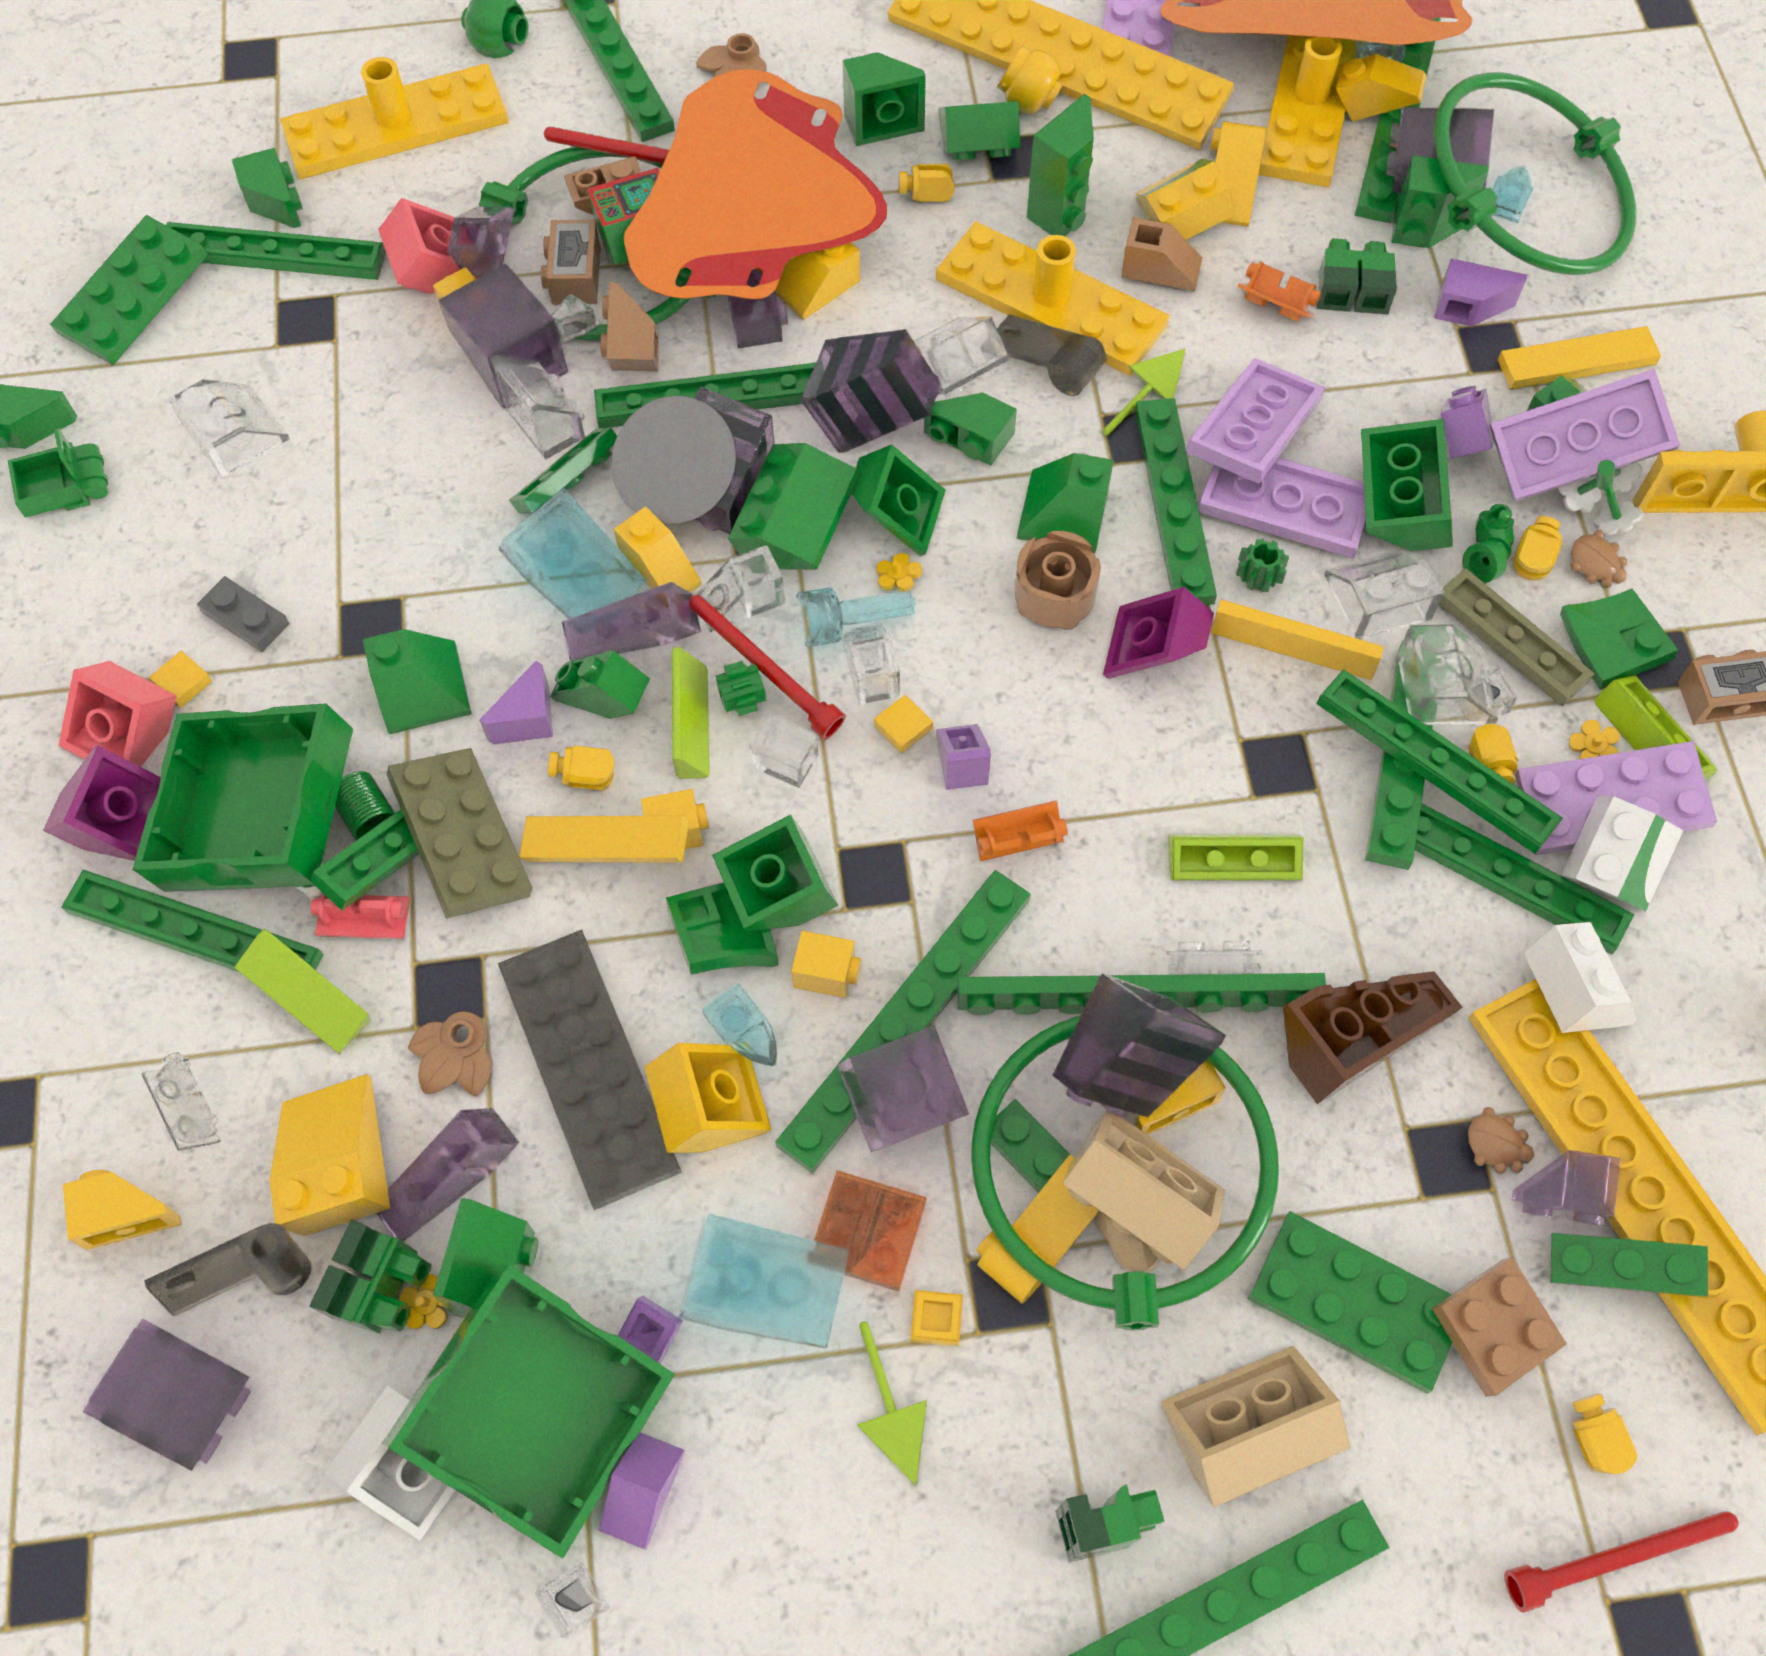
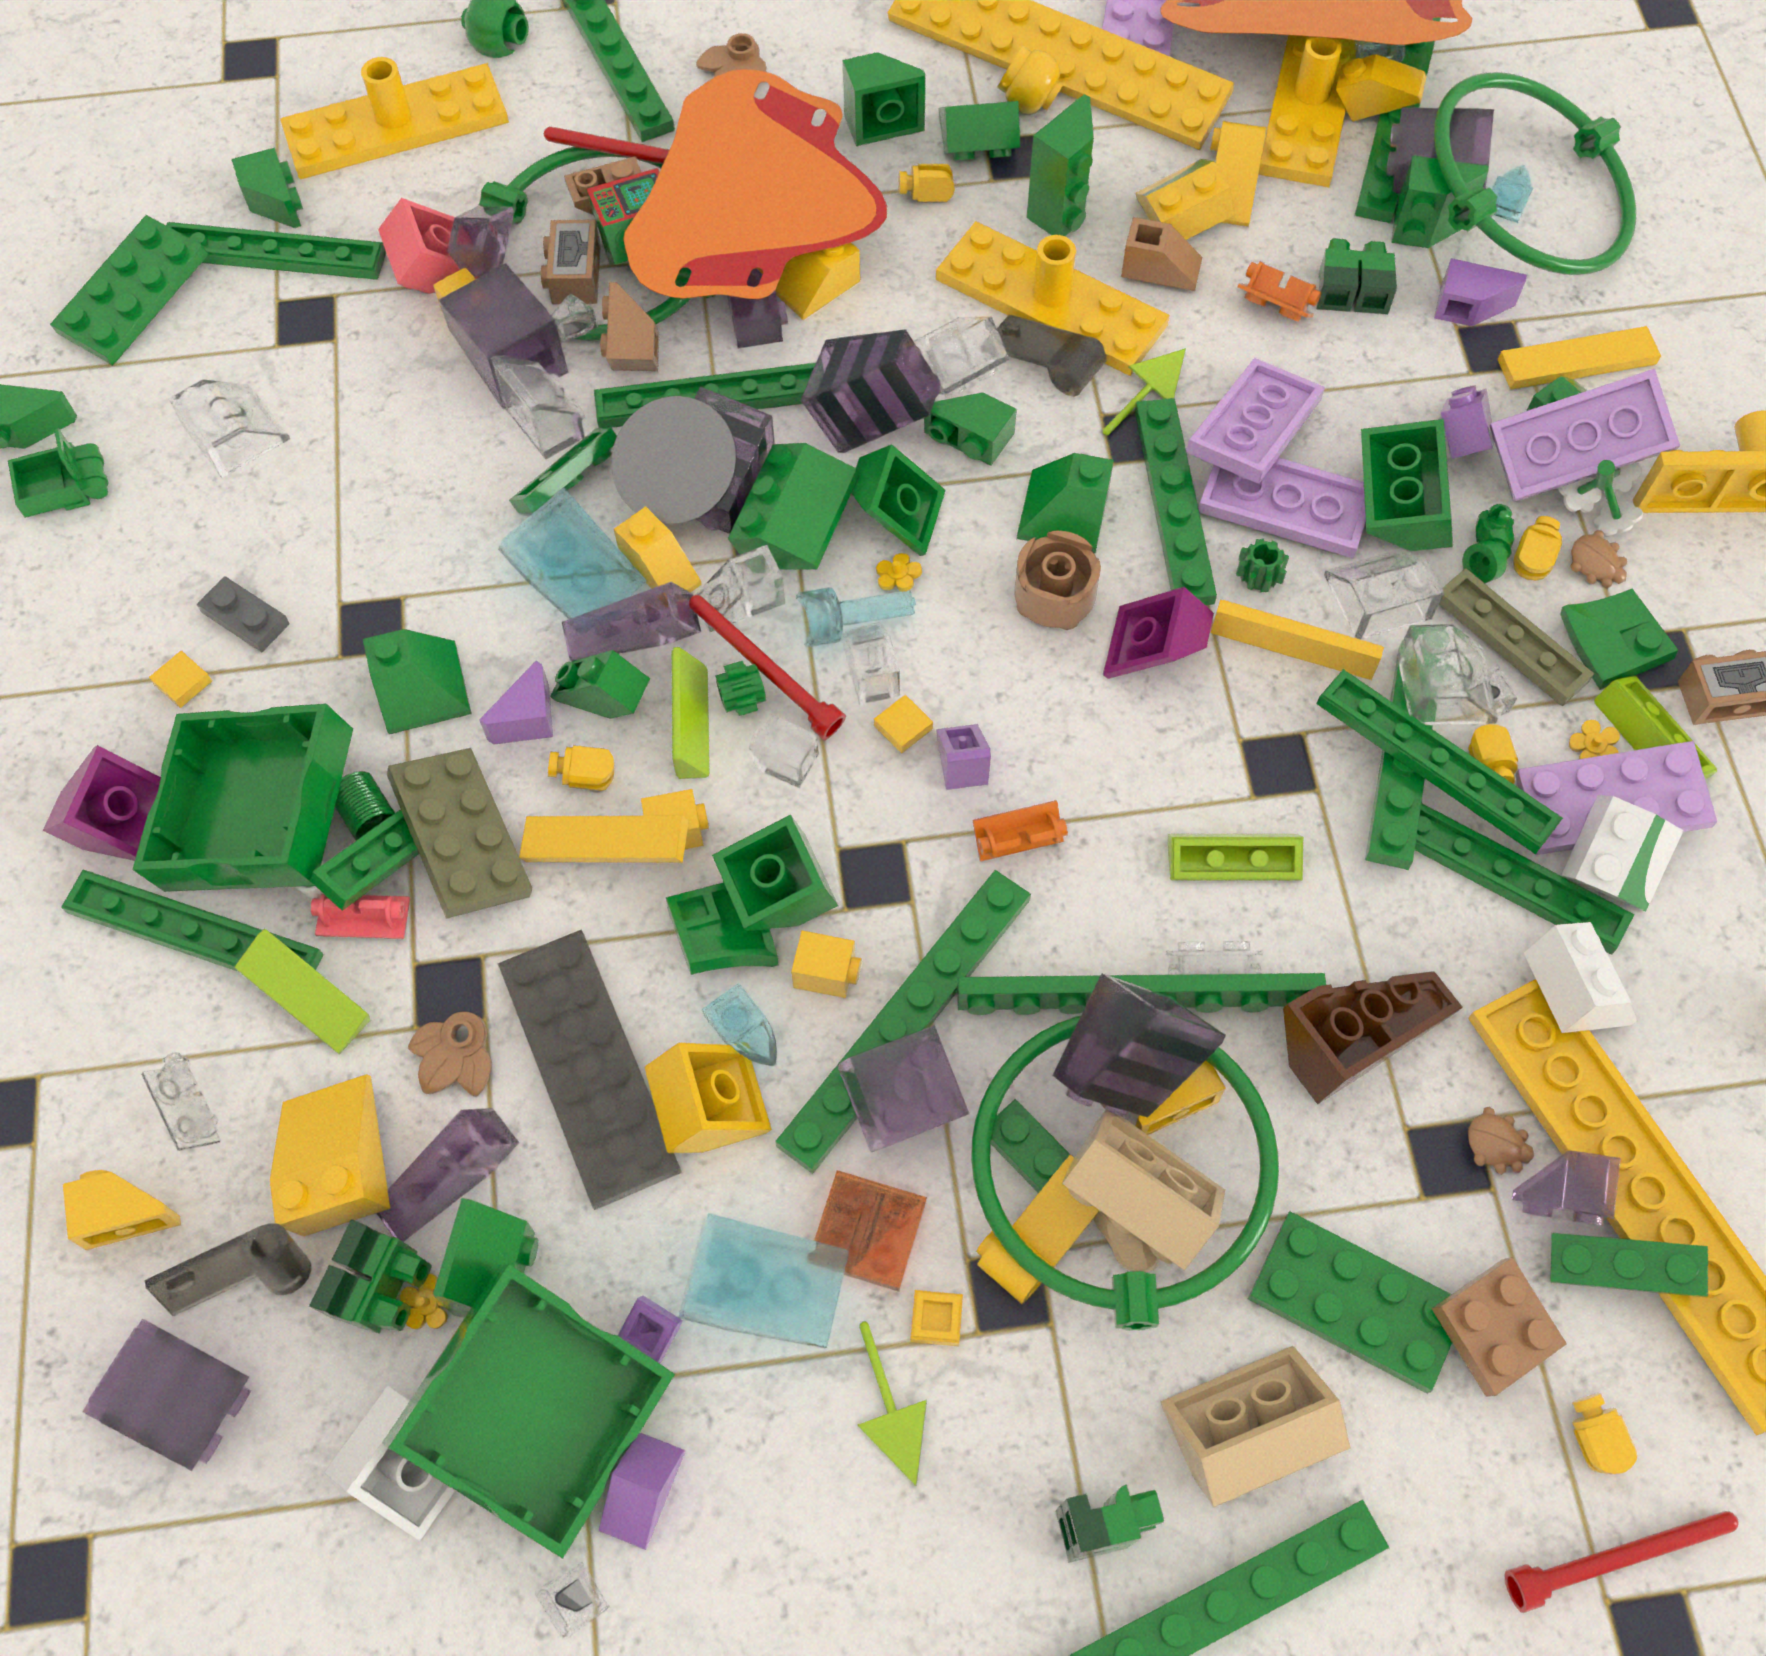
coral slope [58,661,177,767] -> none

